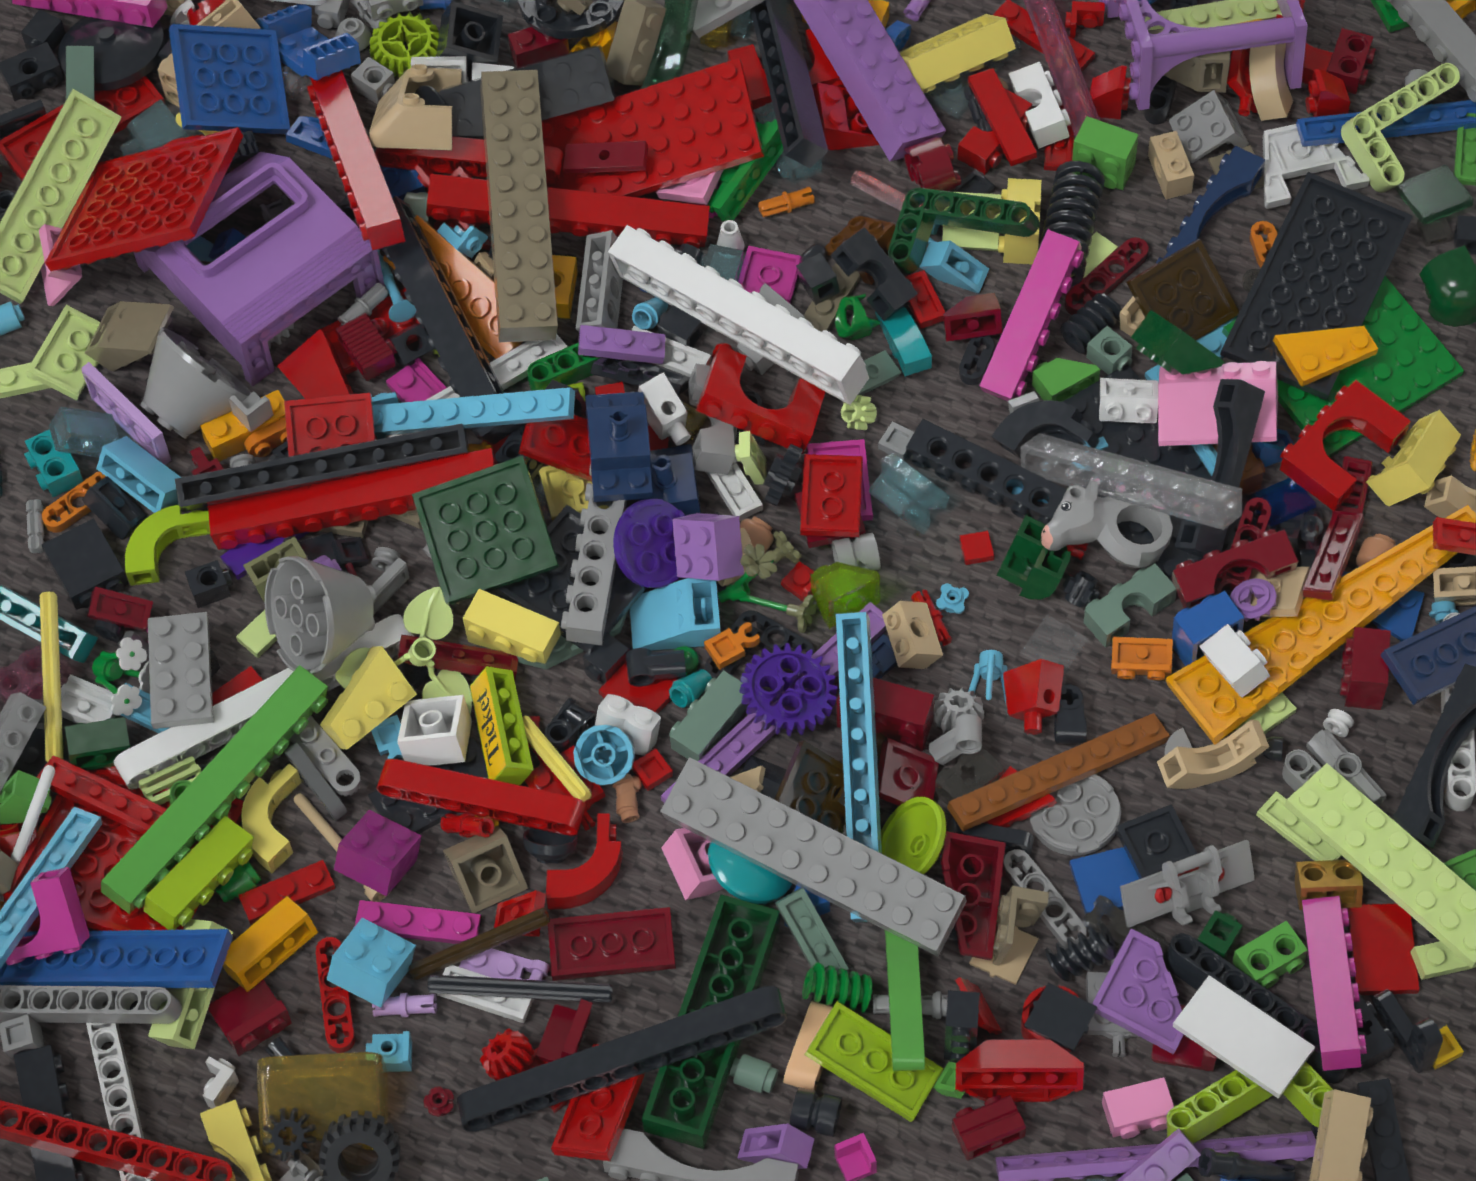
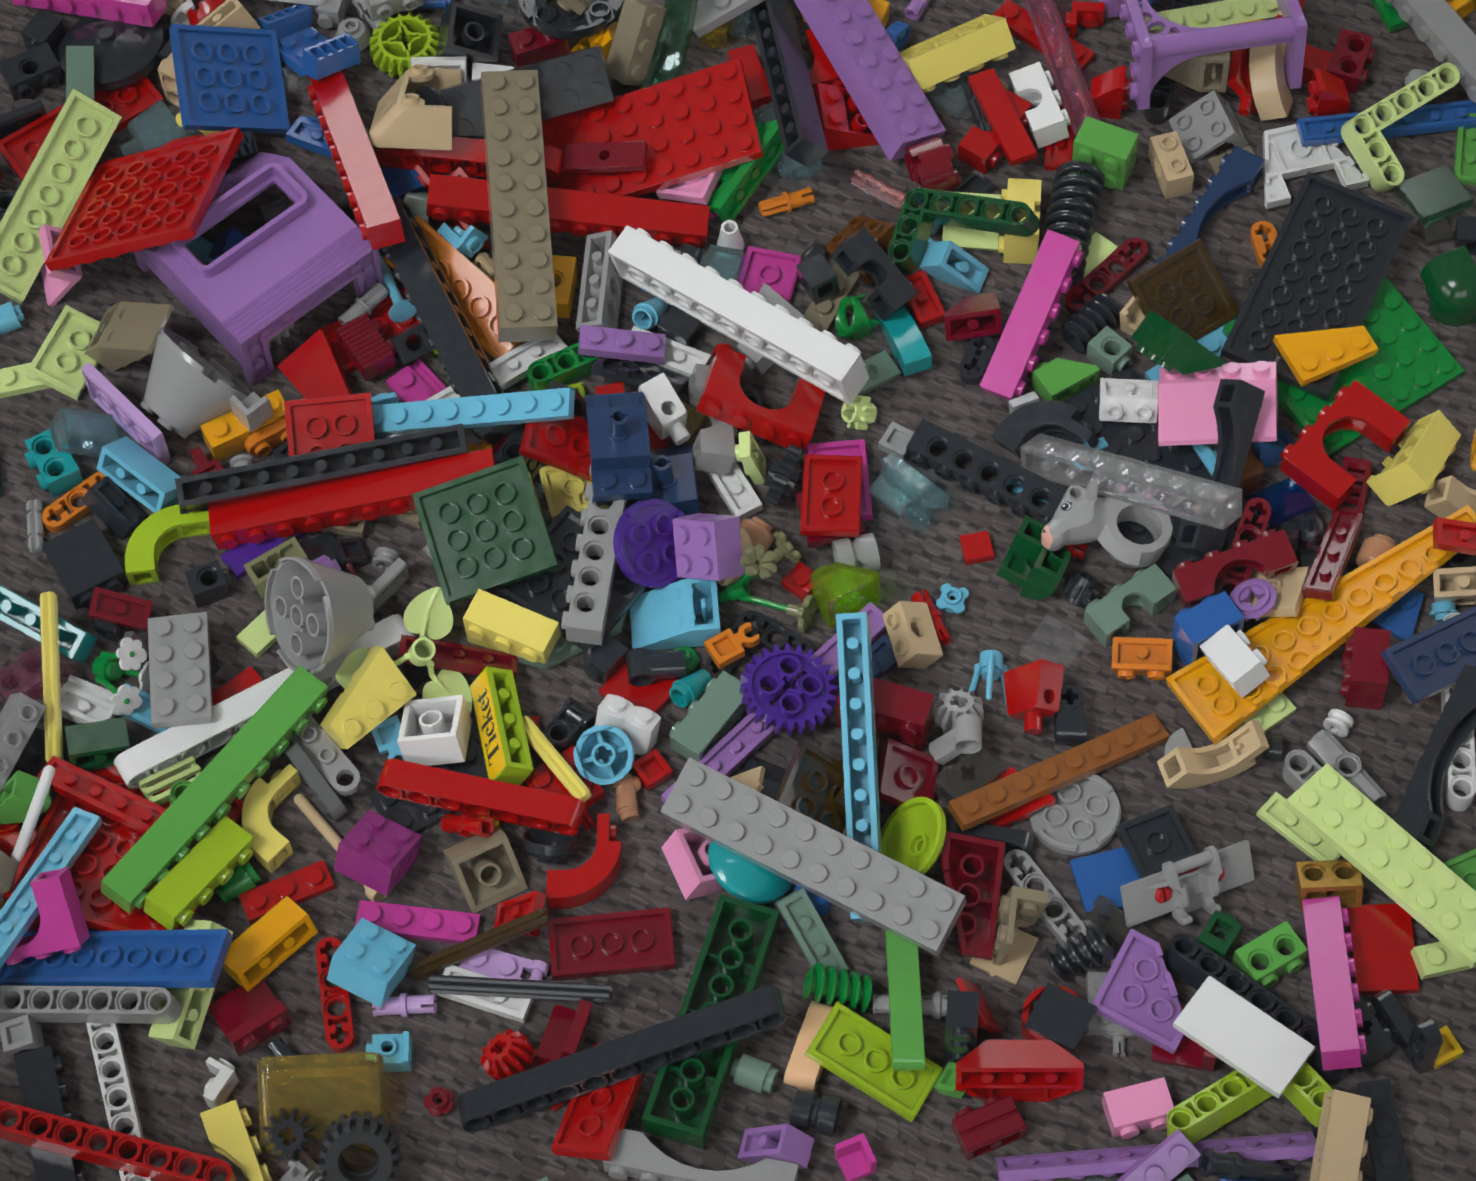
light grey brick [351,57,395,105] -> none

